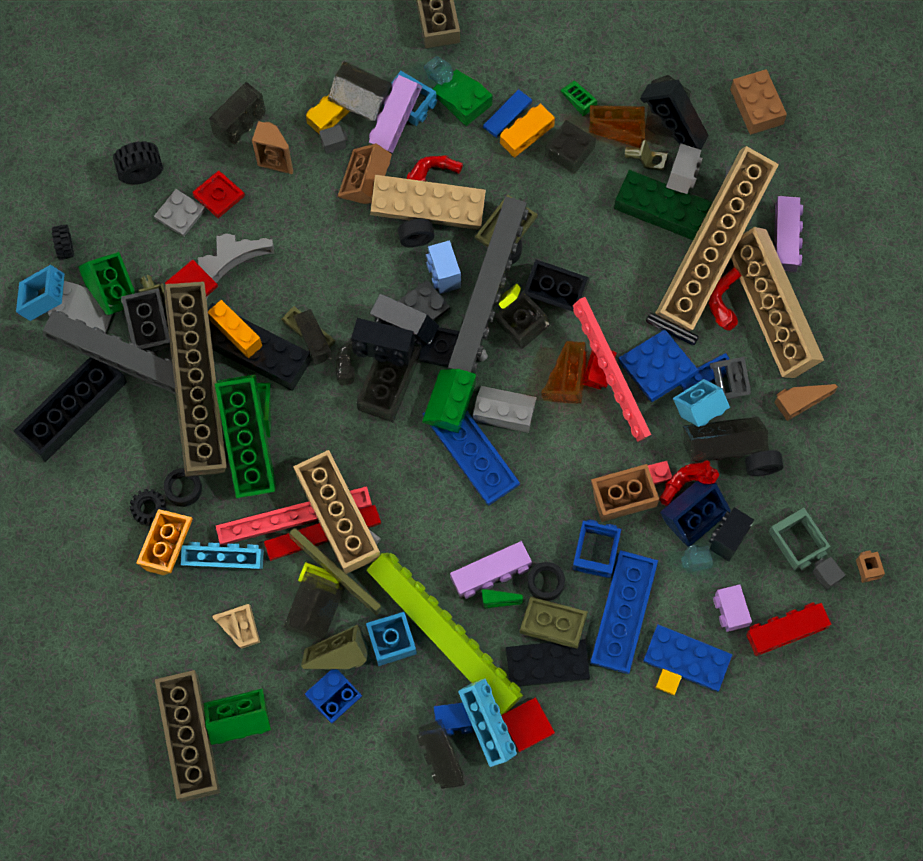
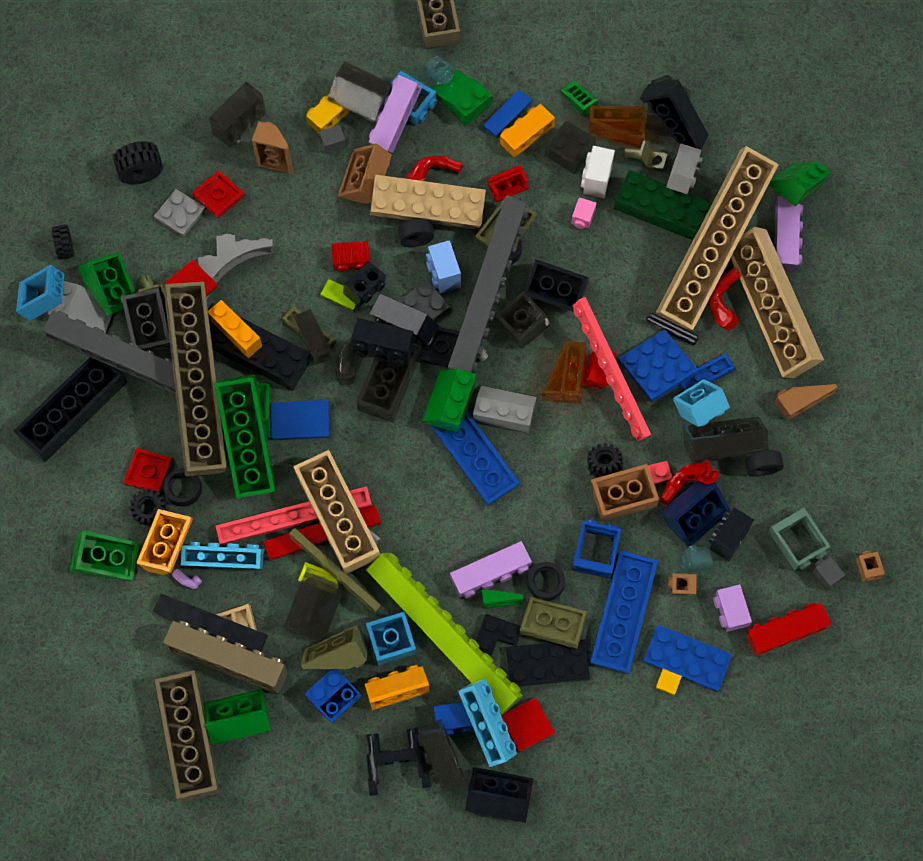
neon yellow tile [498,283,521,309] -> none
dark grey plate [710,357,751,399] -> none
medium nougat brick [730,69,787,135] -> none
none -> green slope [70,530,140,581]
none -> red tile [123,448,173,494]
none -> black tile [153,594,268,652]
none -> dark tan brick [163,621,288,695]
none -> lavender arm [172,569,202,589]
none -> blue tile [271,400,330,441]
none -> lime tile [320,279,357,312]
none -> red brick [331,241,370,272]
none -> black brick [343,262,386,307]
none -> light orange slope [365,665,430,710]
none -> black connector [366,728,431,796]
none -> black slope [465,767,534,823]
none -> black plate [476,614,521,657]
none -> red hinge [488,165,529,203]
none -> bright pink brick [571,197,597,229]
none -> white brick [581,146,615,199]
none -> black tyre [587,443,623,478]
none -> medium nougat brick [669,573,697,594]
none -> green slope [768,161,831,207]

